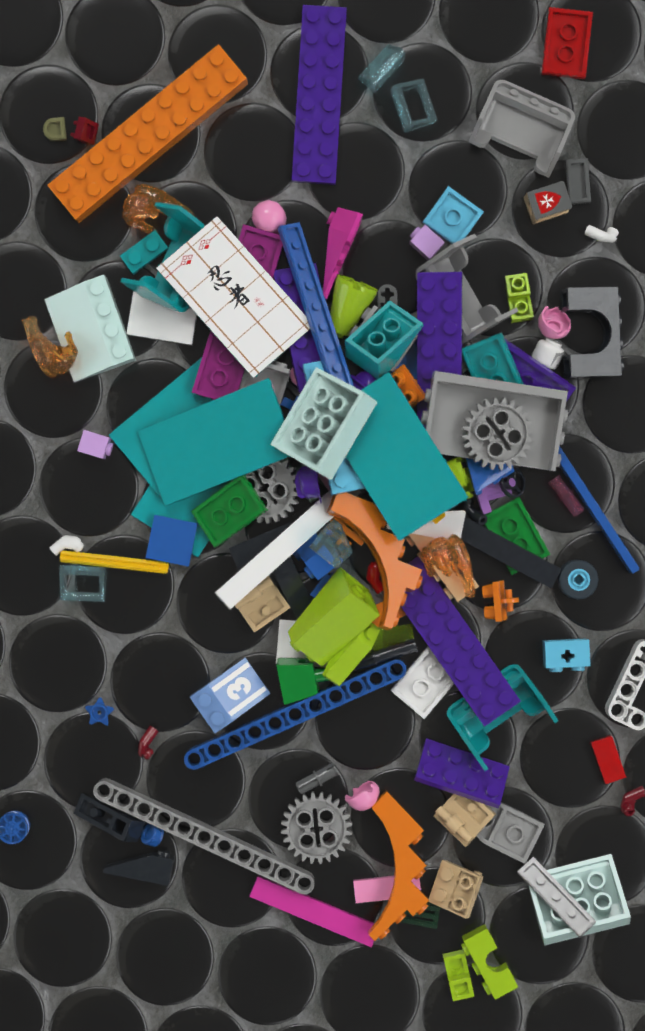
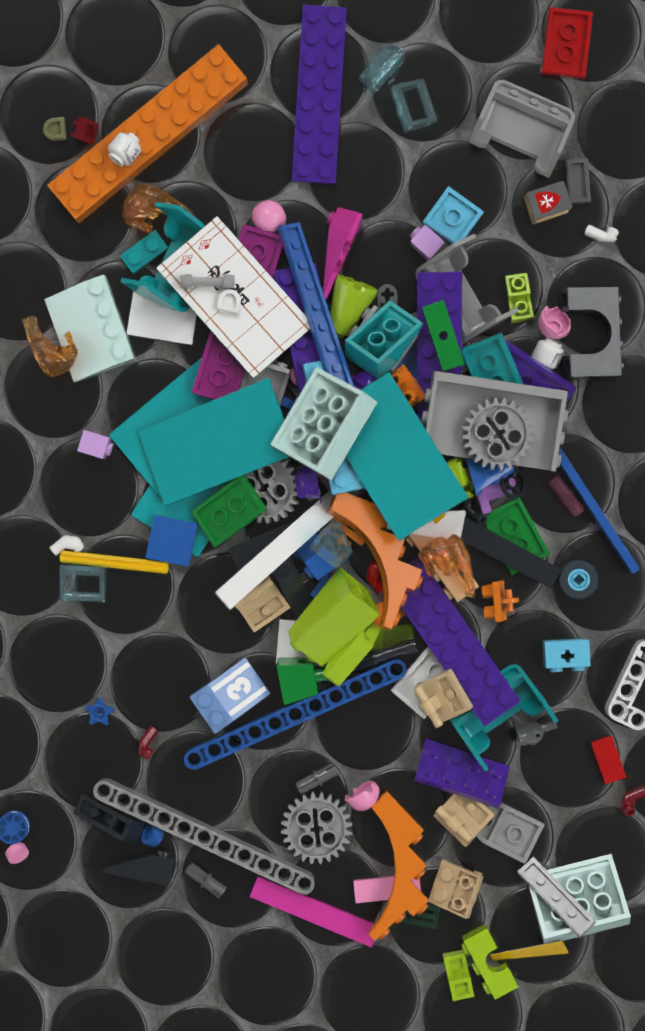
none -> bright pink tile [5,843,29,864]
none -> white head [108,132,141,167]
none -> light grey bar [180,274,235,289]
none -> dark grey axle [185,863,227,899]
none -> white tile [216,289,241,315]
none -> tan plate [413,668,473,728]
none -> green tile [422,300,465,371]
none -> yellow sticker [490,941,568,960]
none -> dark grey piece [515,720,558,746]

